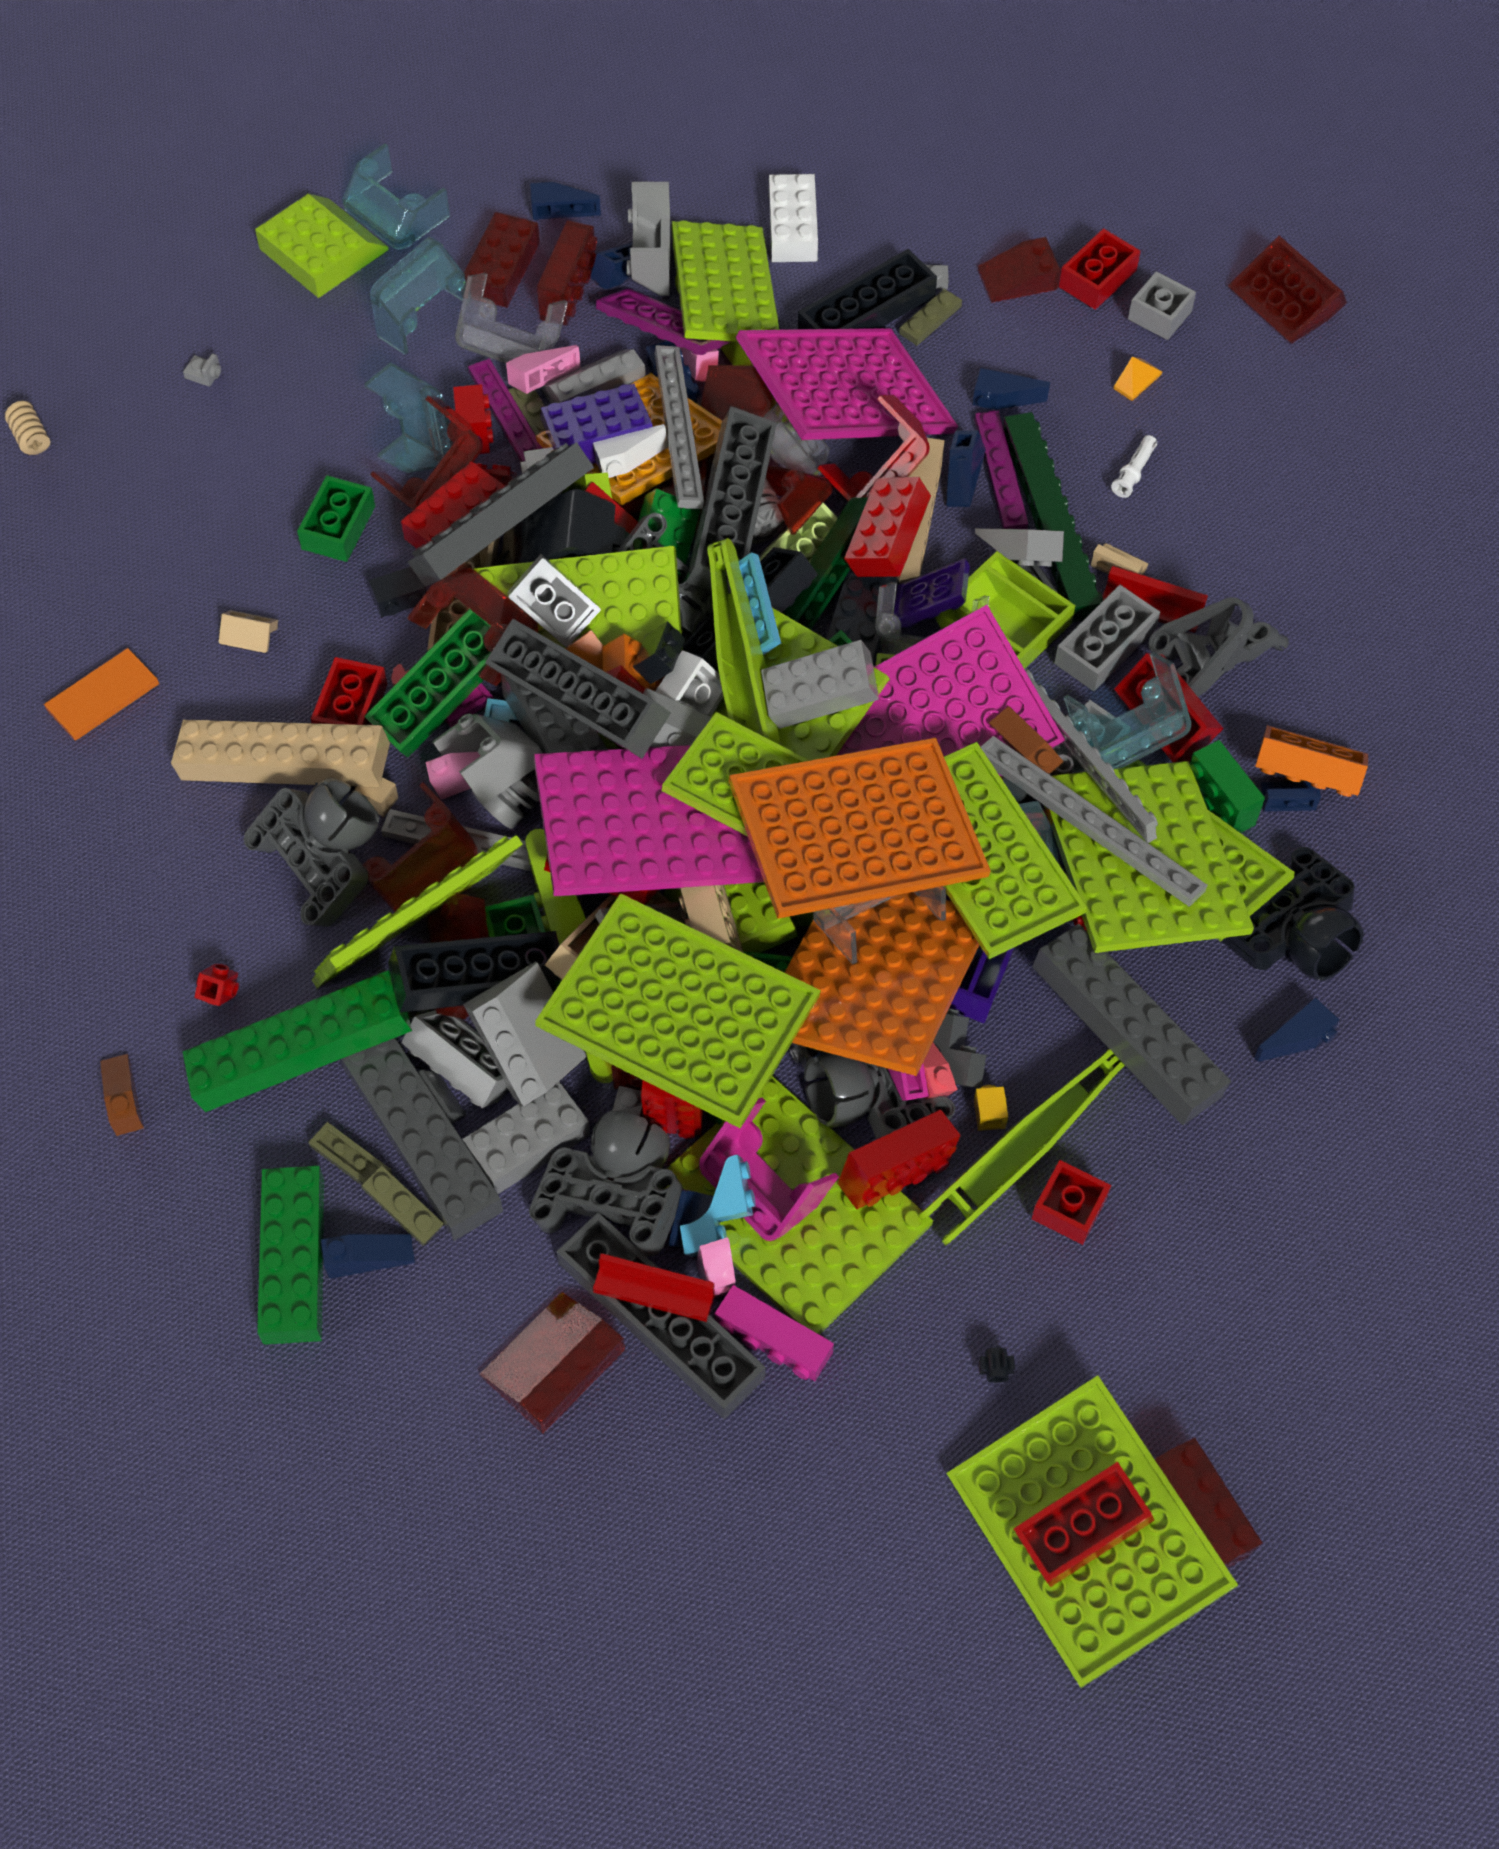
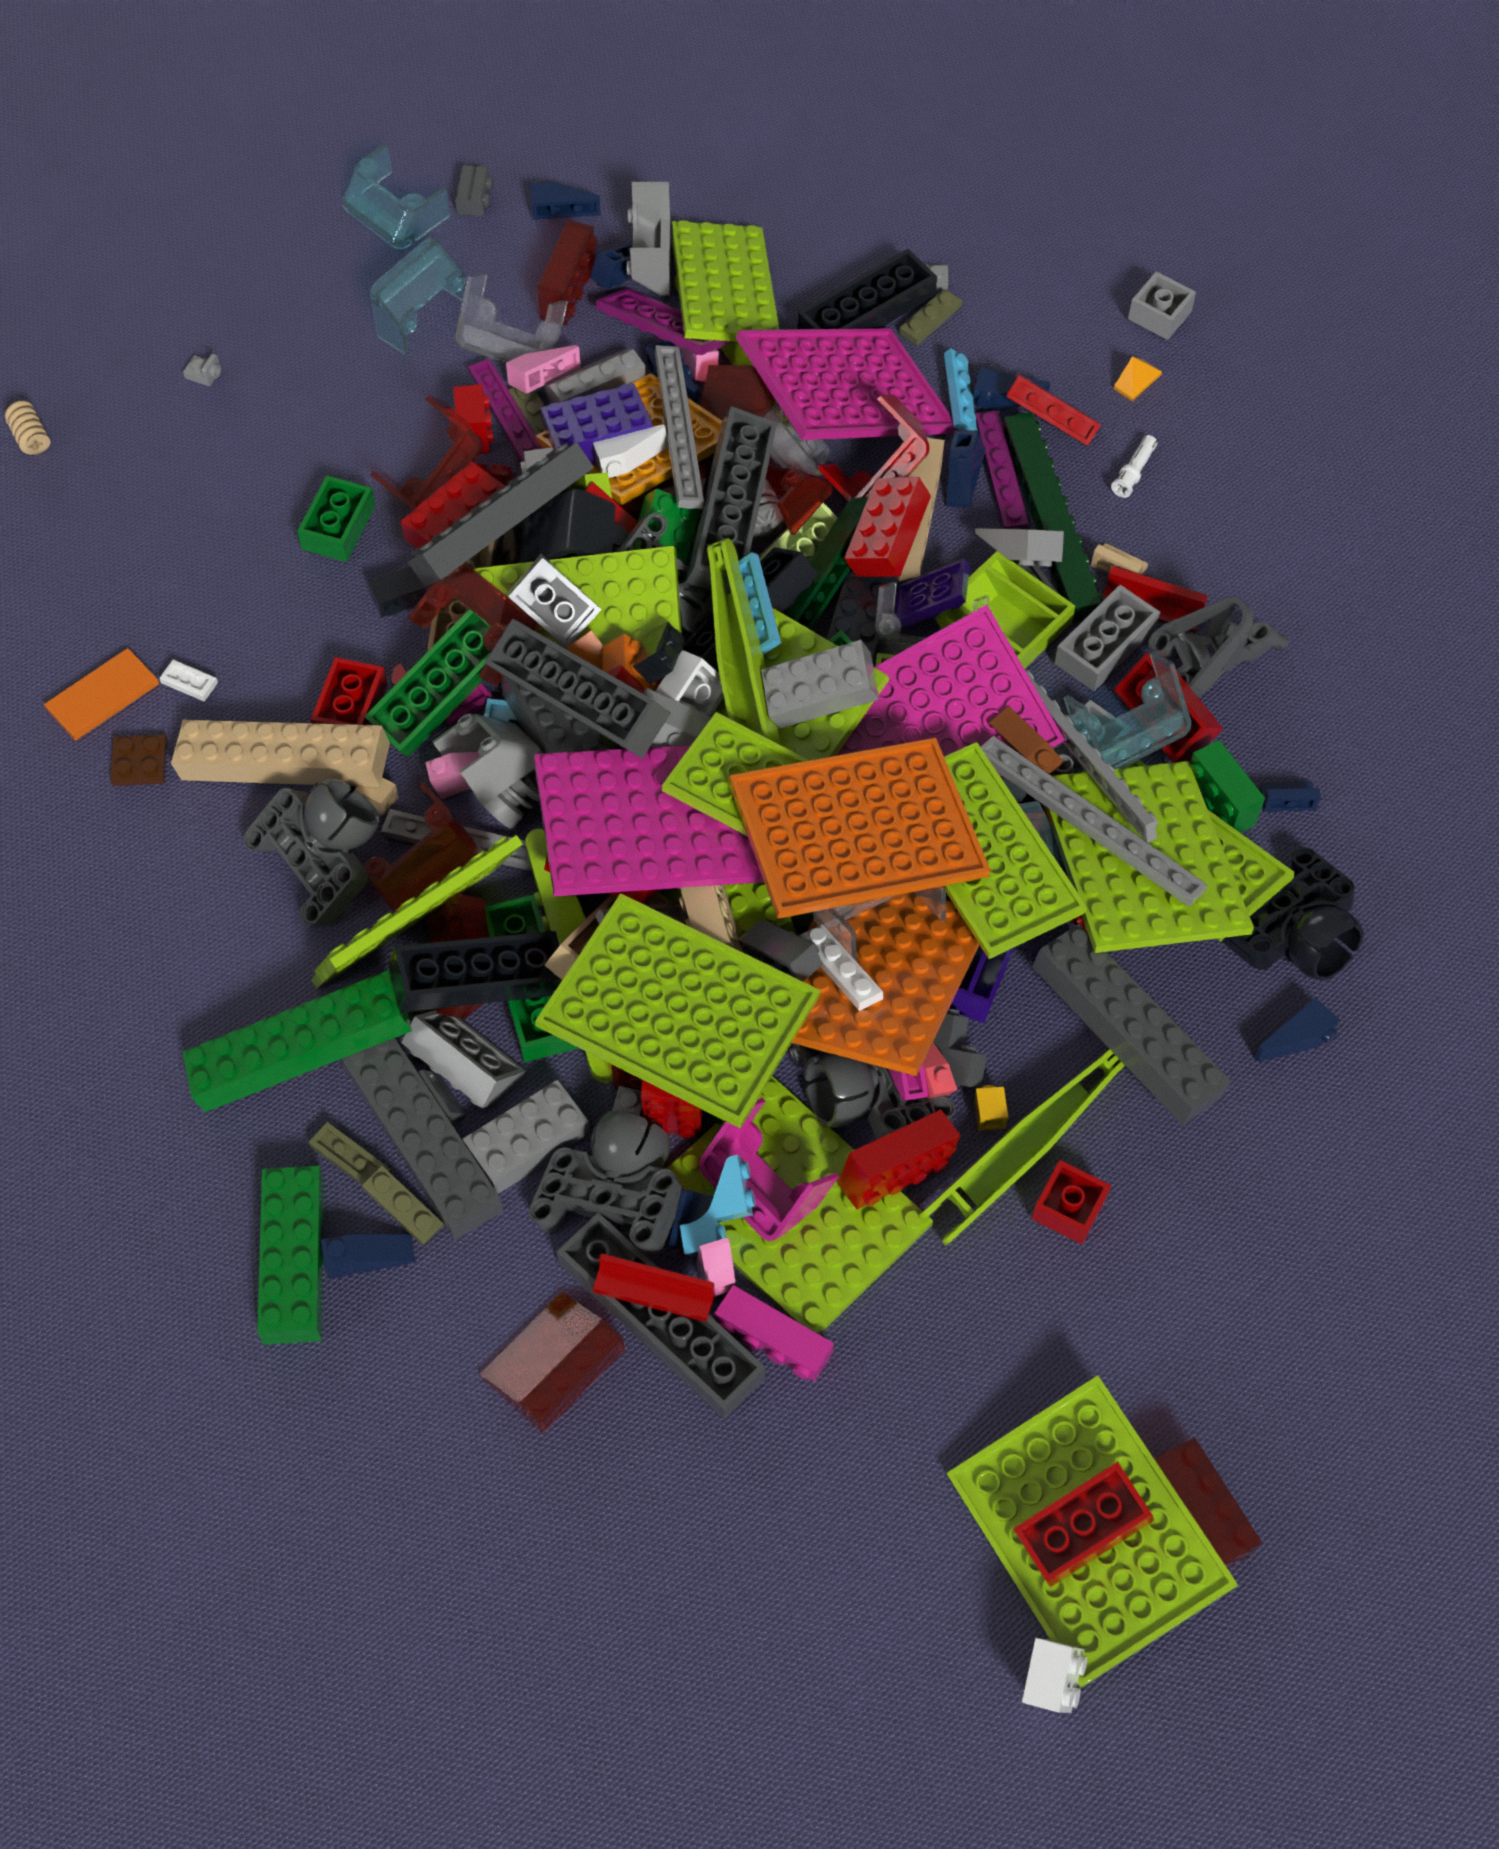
dark orange slope [100,1054,144,1136] -> none
red brick [194,964,239,1006] -> none
tan panel [219,610,278,653] -> none
lime slope [255,194,389,298] -> none
clear light blue windscreen [364,362,456,473] -> none
clear red brick [462,212,540,308] -> none
light grey slope [463,962,587,1106] -> none
white brick [769,174,818,262] -> none
clear red slope [978,237,1060,303] -> none
black gear [979,1347,1015,1383] -> none
red brick [1059,228,1141,310] -> none
clear red slope [1228,235,1347,344] -> none
orange brick [1255,725,1368,797] -> none
none -> reddish brown plate [110,734,168,786]
none -> white plate [159,659,218,702]
none -> dark grey brick [455,165,493,216]
none -> dark grey brick [738,919,823,981]
none -> white plate [799,924,883,1011]
none -> medium azure plate [944,348,977,431]
none -> red panel [1006,373,1101,446]
none -> white brick [1022,1638,1087,1713]

